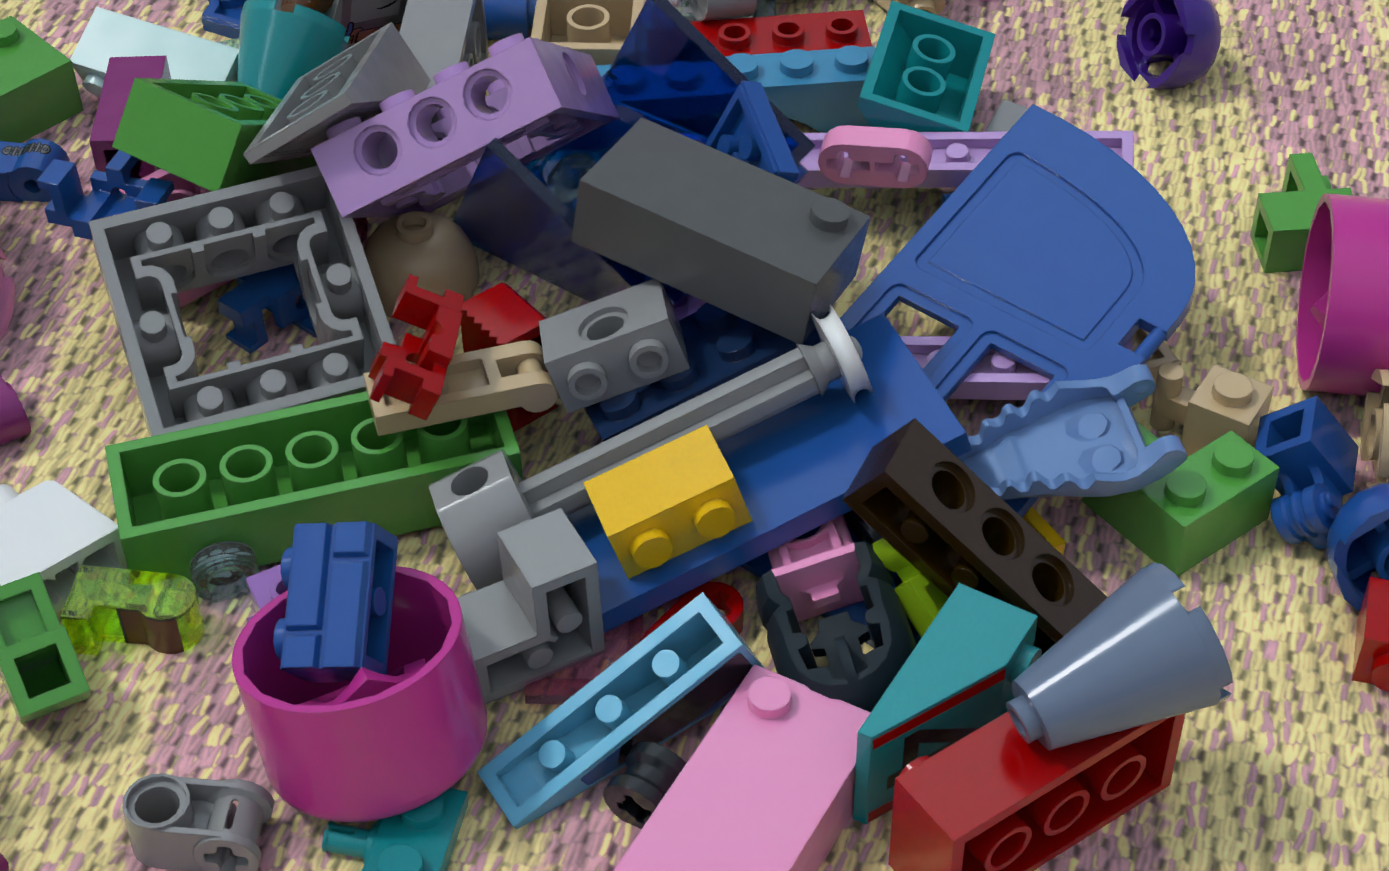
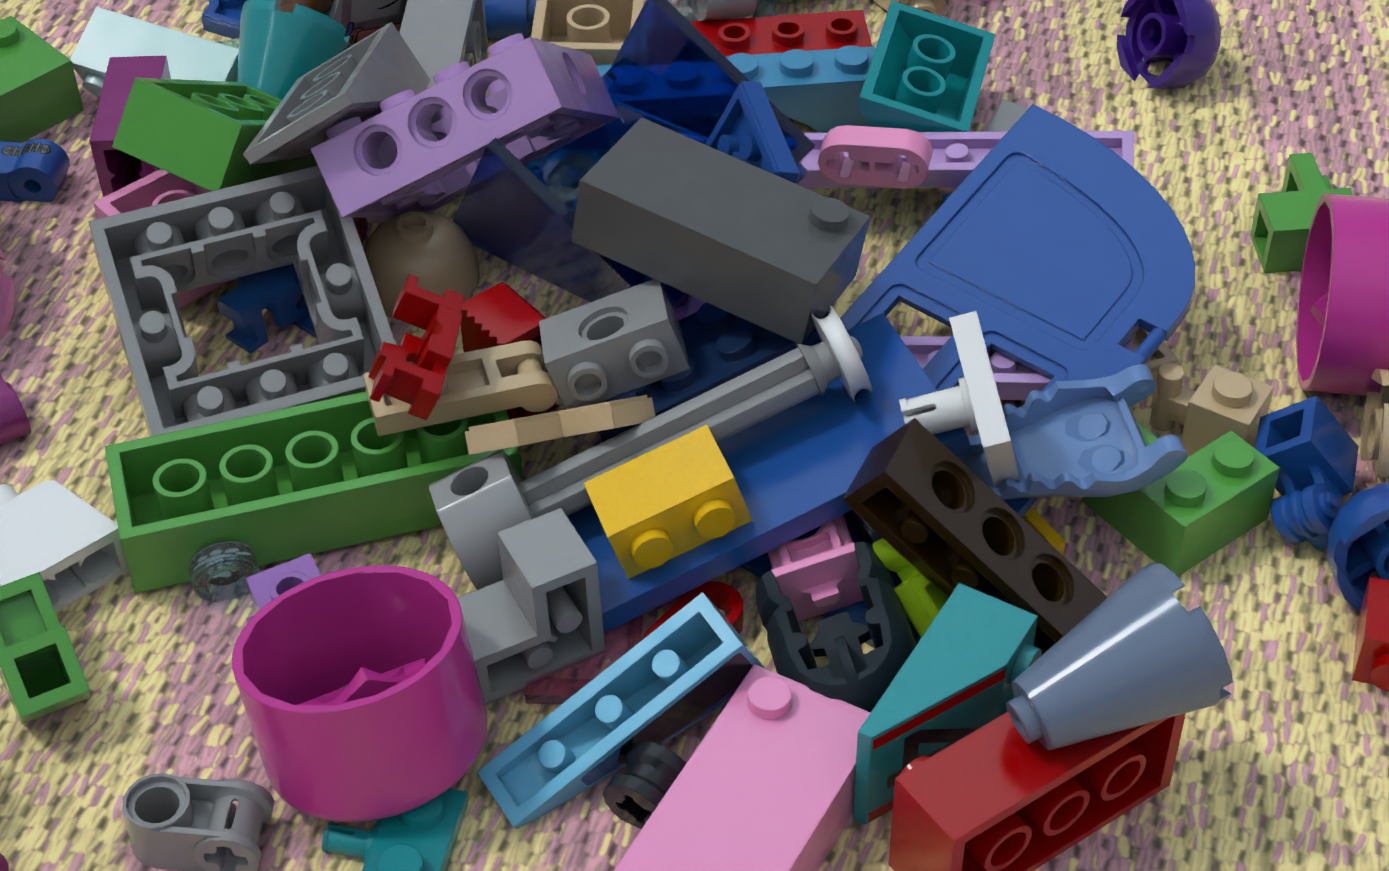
blue piece [36,150,175,240] -> none
clear neon green leg [60,565,205,656] -> none
blue brick [273,521,398,683] -> none
none -> tan tile [465,395,656,455]
none -> white tile [899,311,1020,486]

